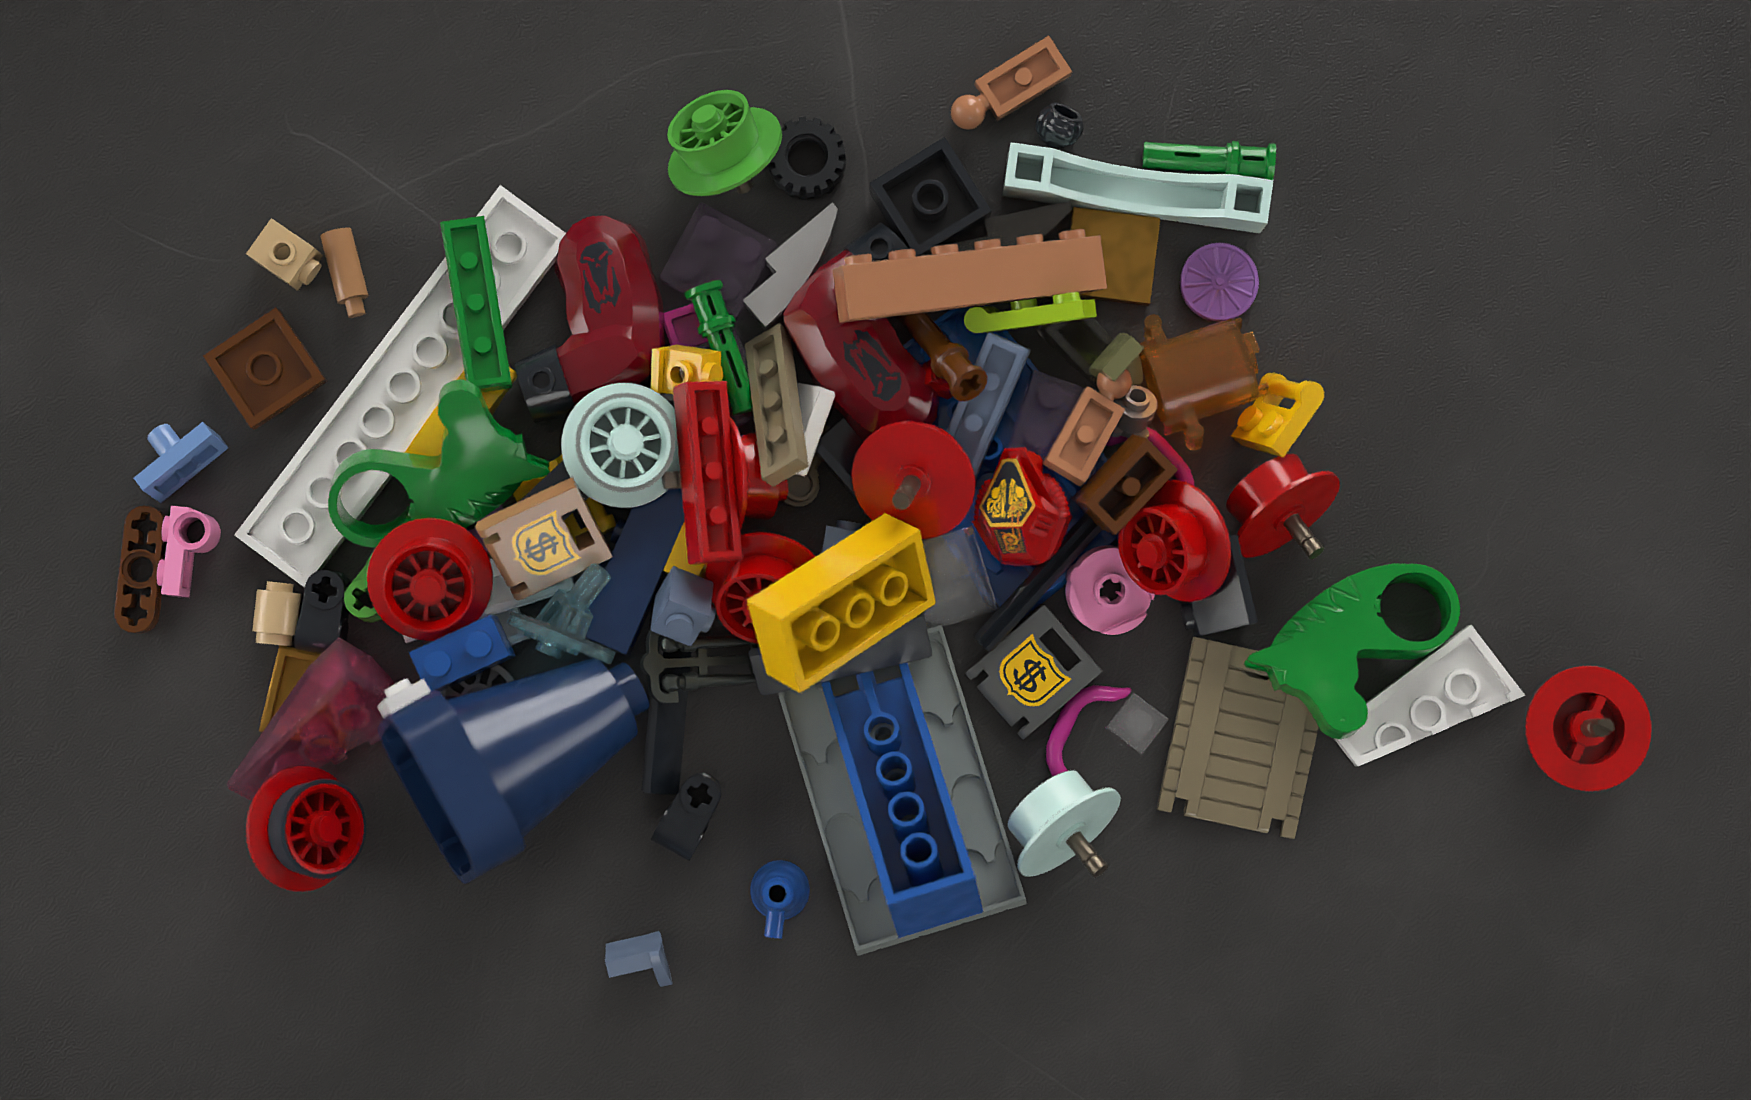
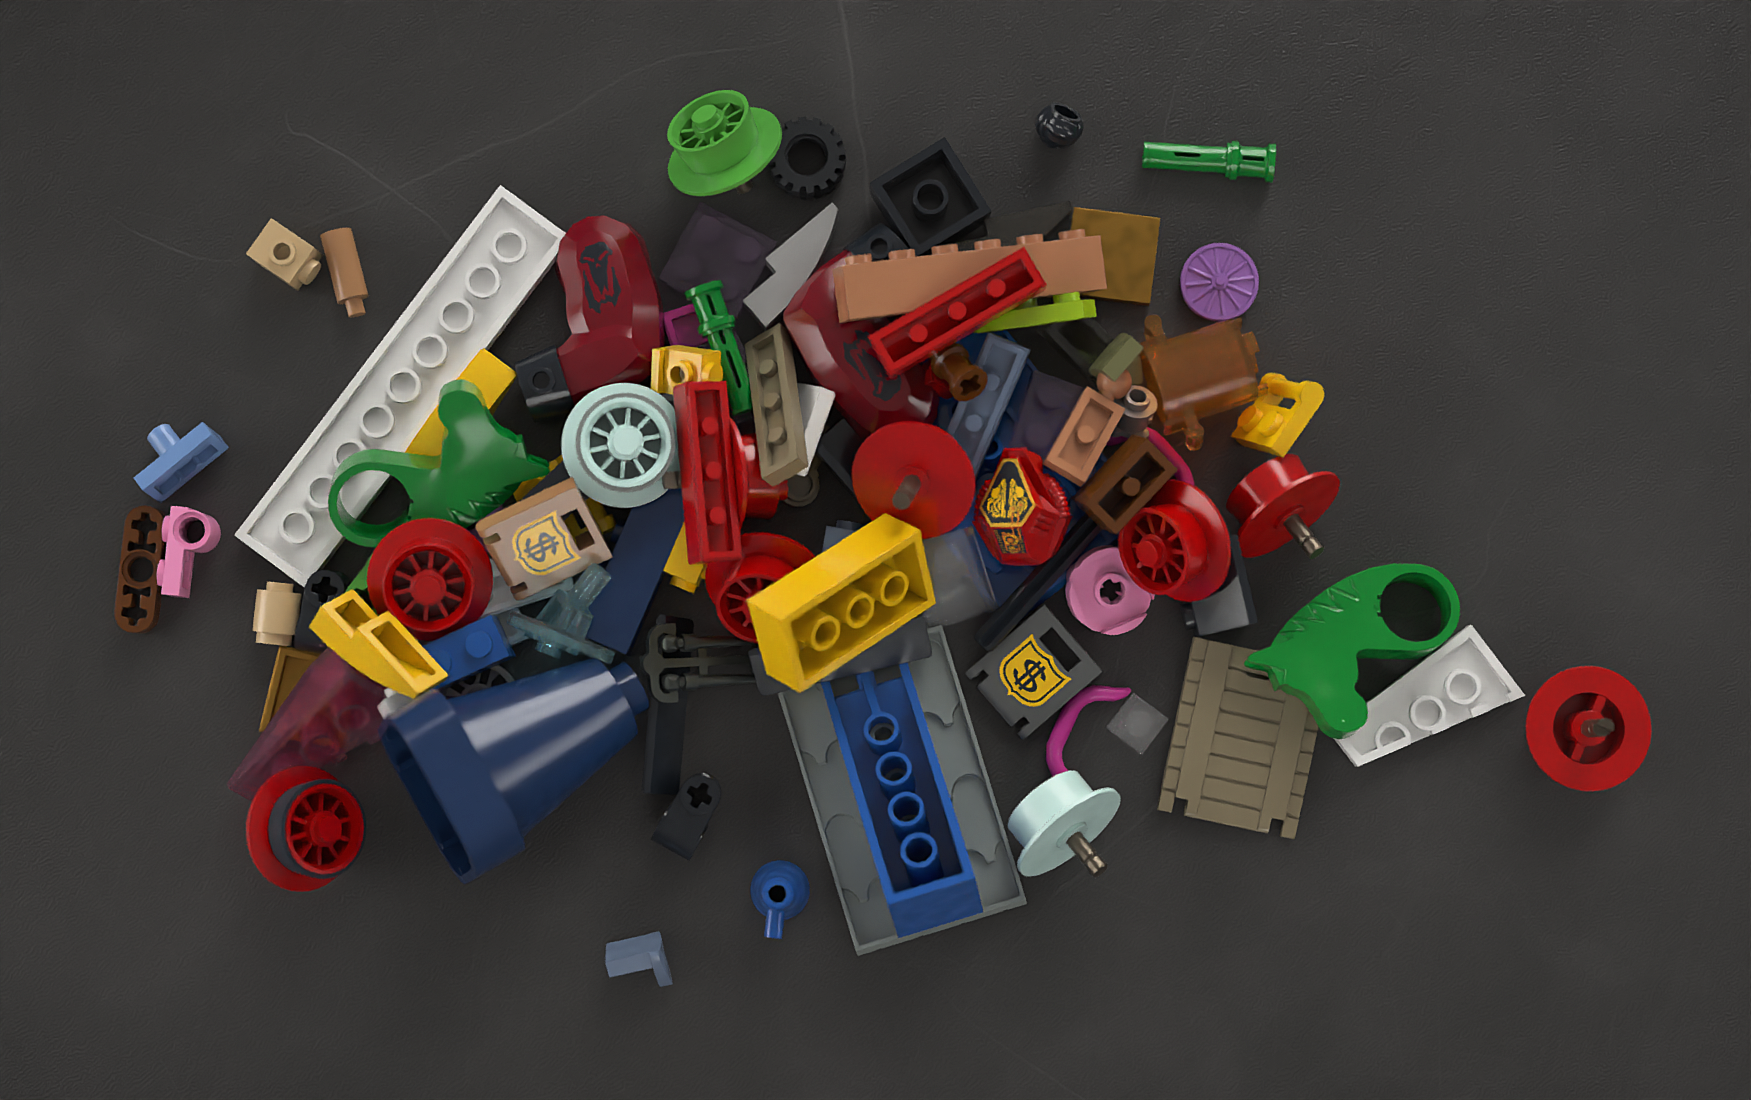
reddish brown plate [203,307,328,430] -> none
green tile [440,216,512,393] -> none
sand blue brick [650,566,716,646] -> none
nougat plate [951,36,1072,130] -> none
light aqua arch [1002,142,1273,233] -> none
none -> yellow slope [309,589,448,699]
none -> red slope [868,247,1047,379]

